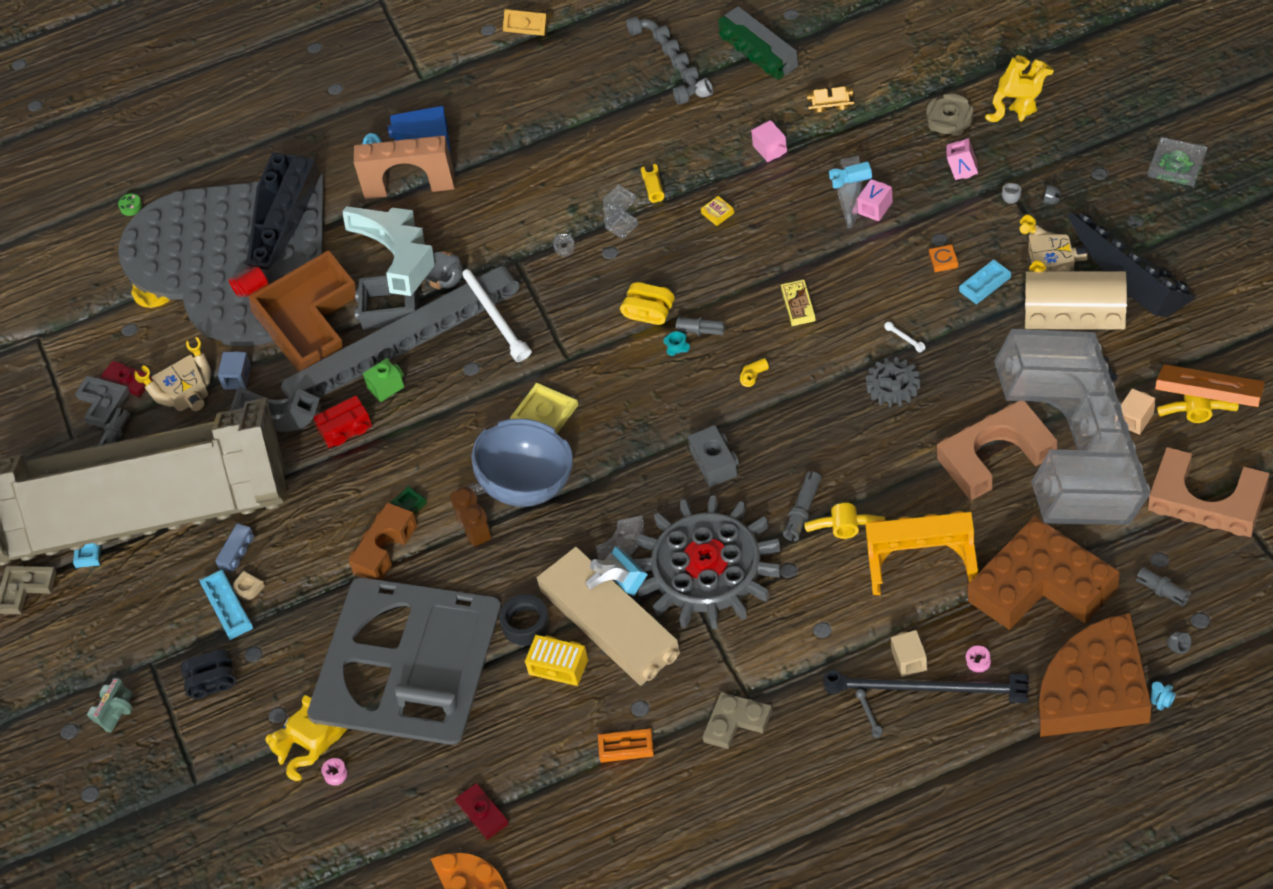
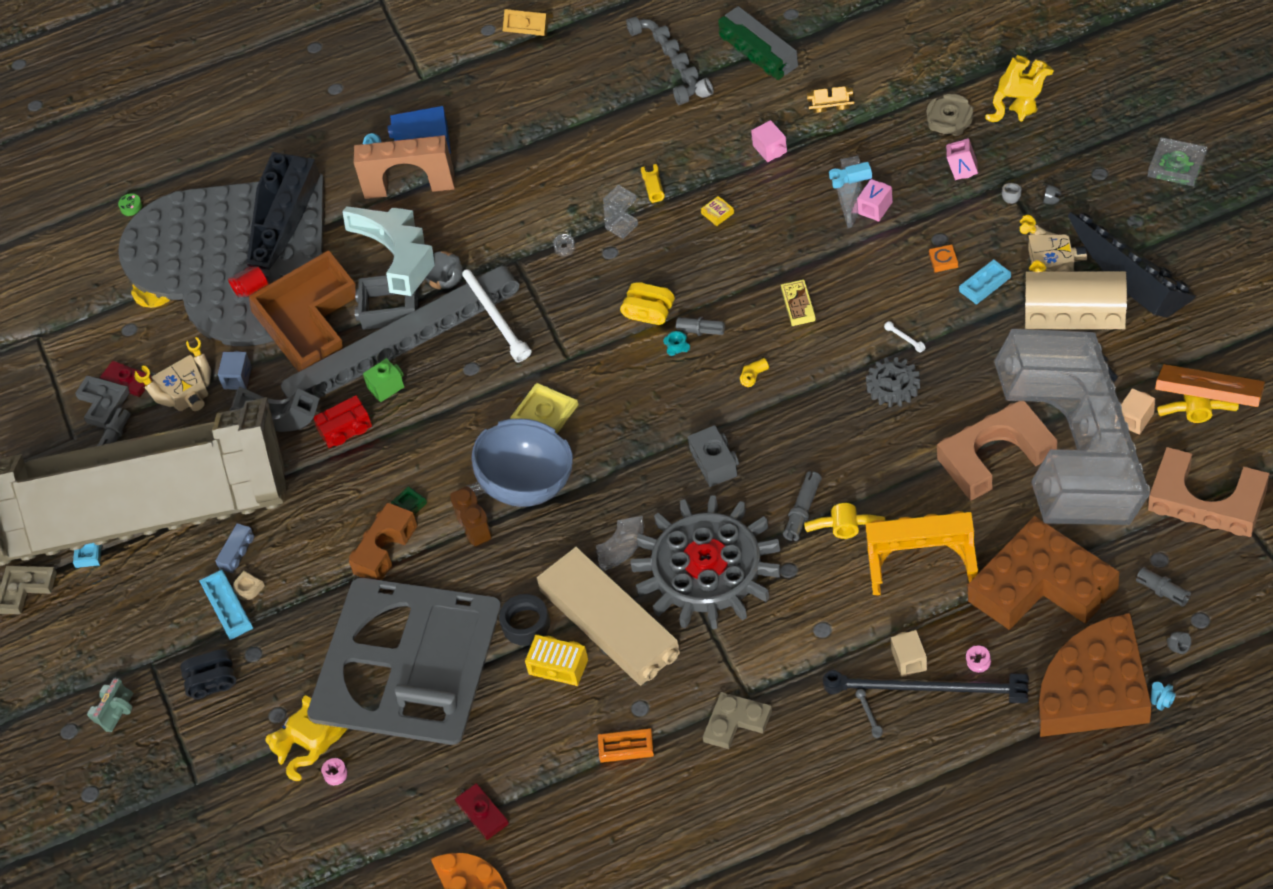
piece [585,546,648,596] -> none

